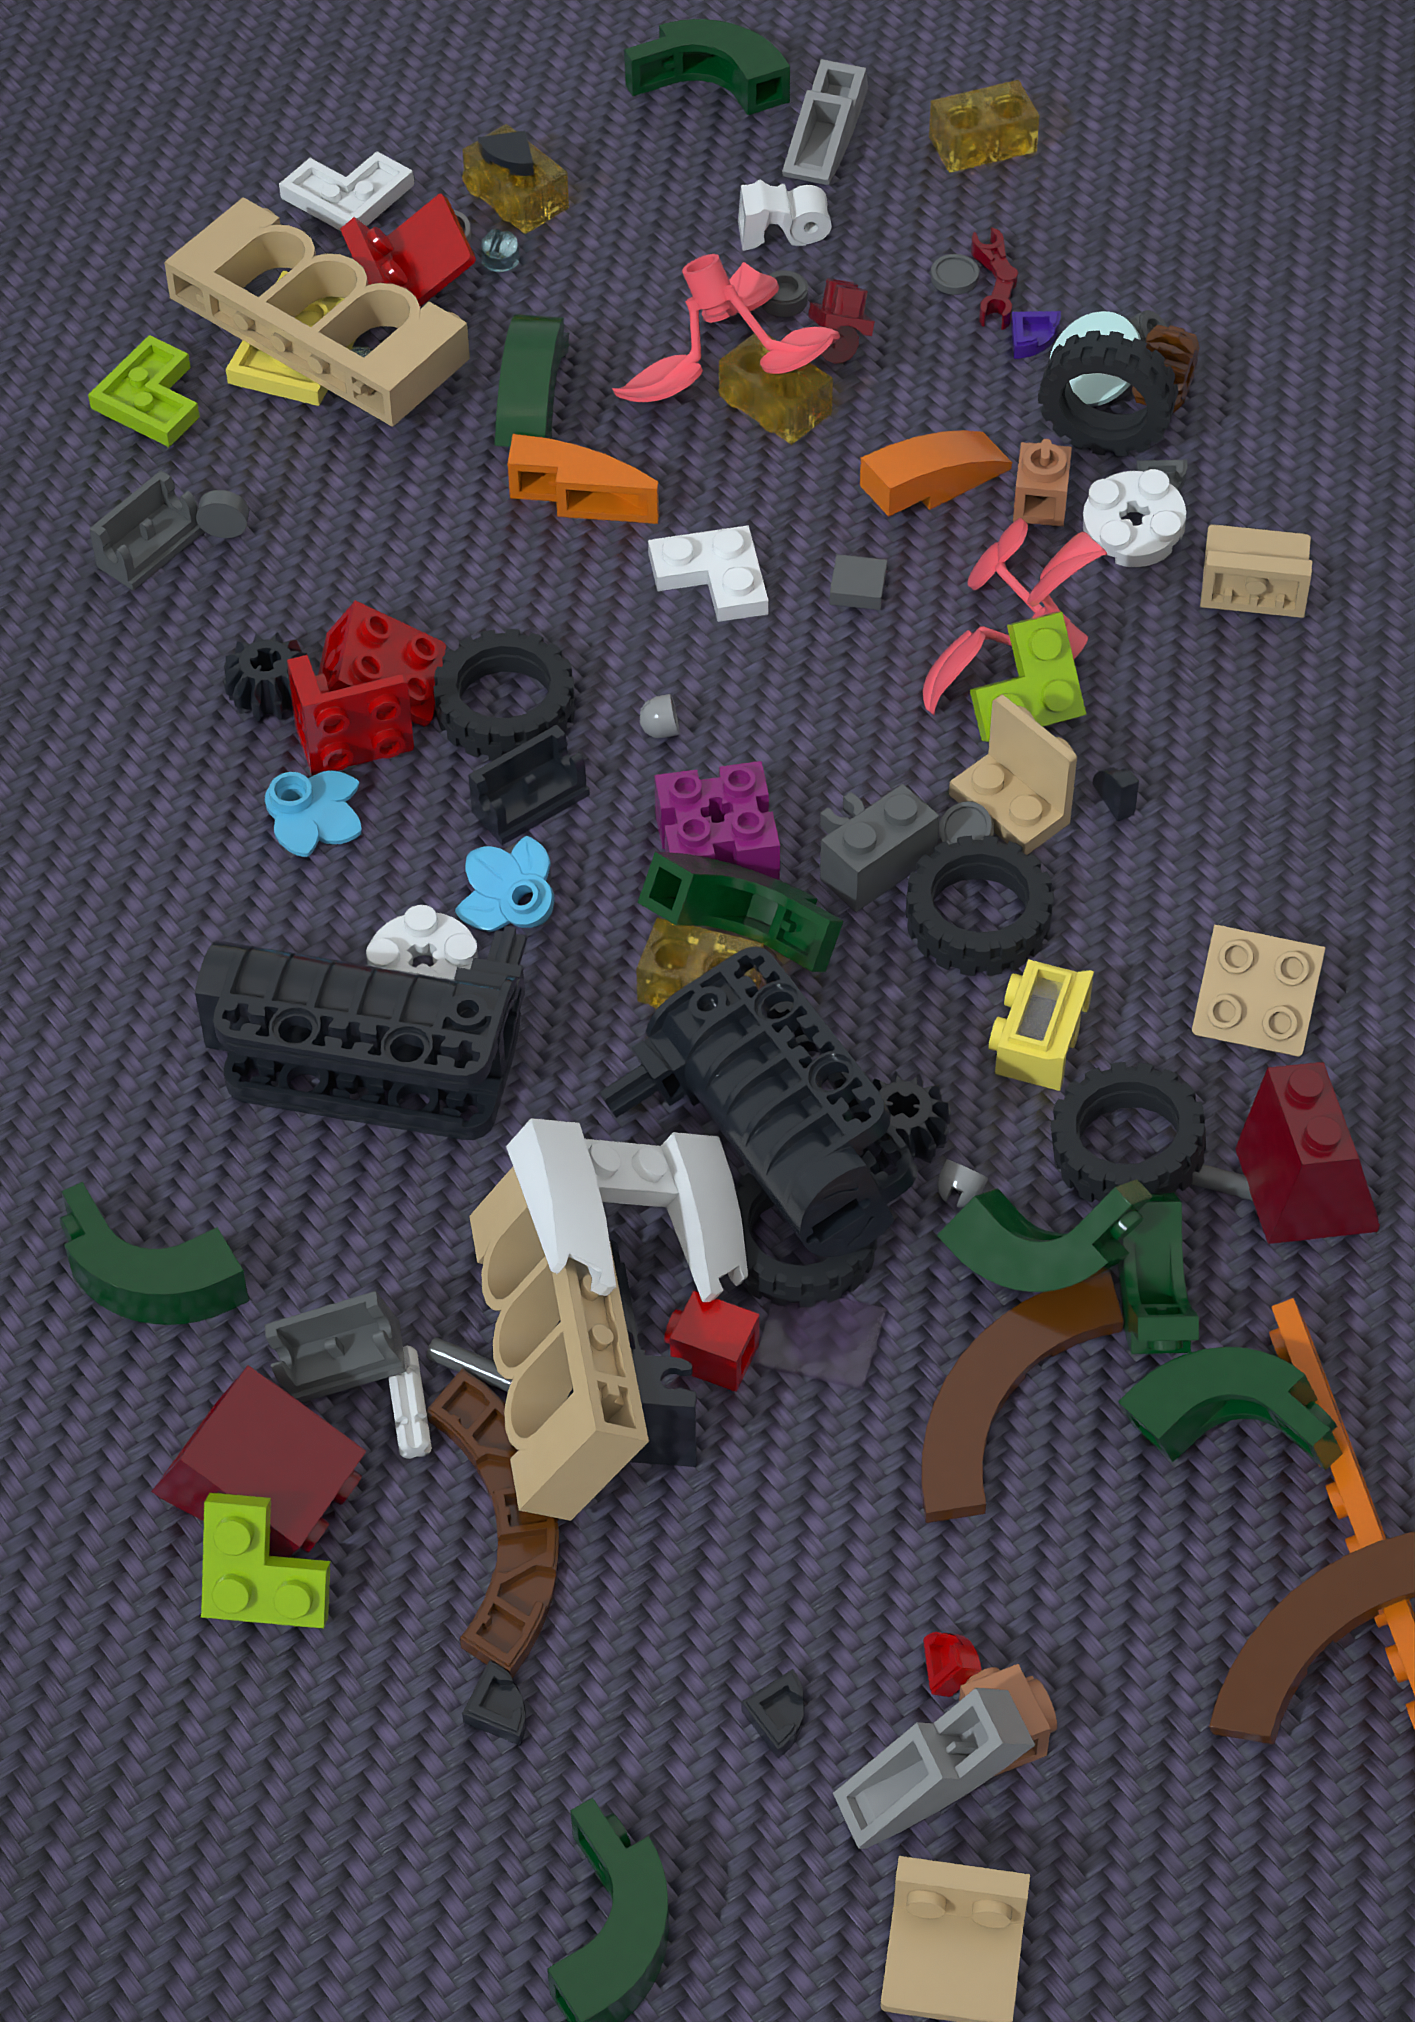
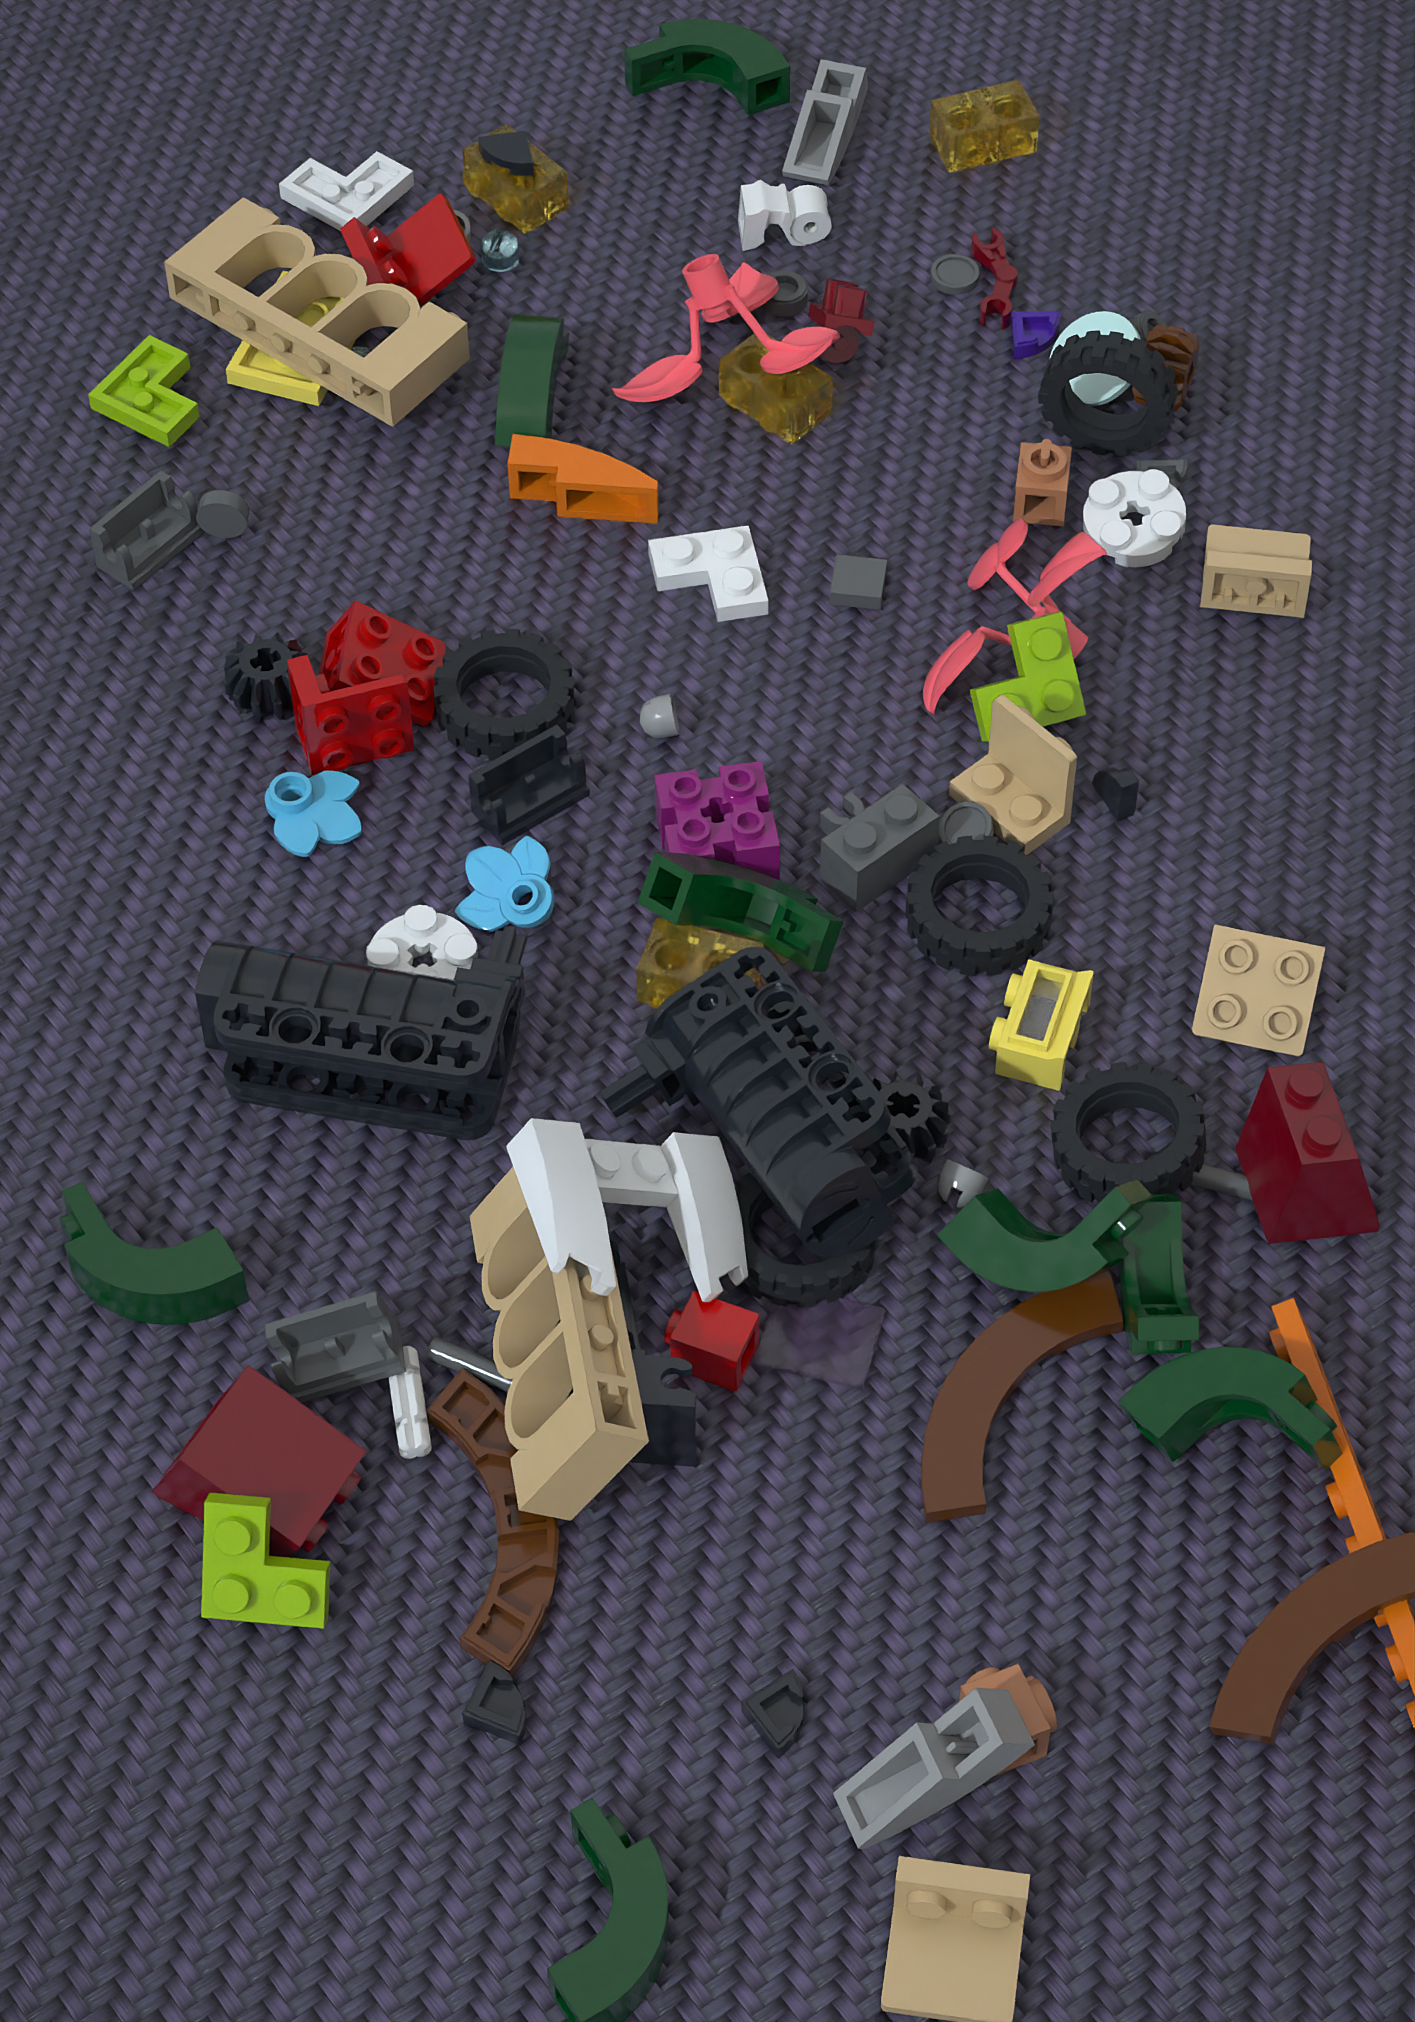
orange slope [860,430,1012,517] -> none
red tile [923,1632,982,1697] -> none

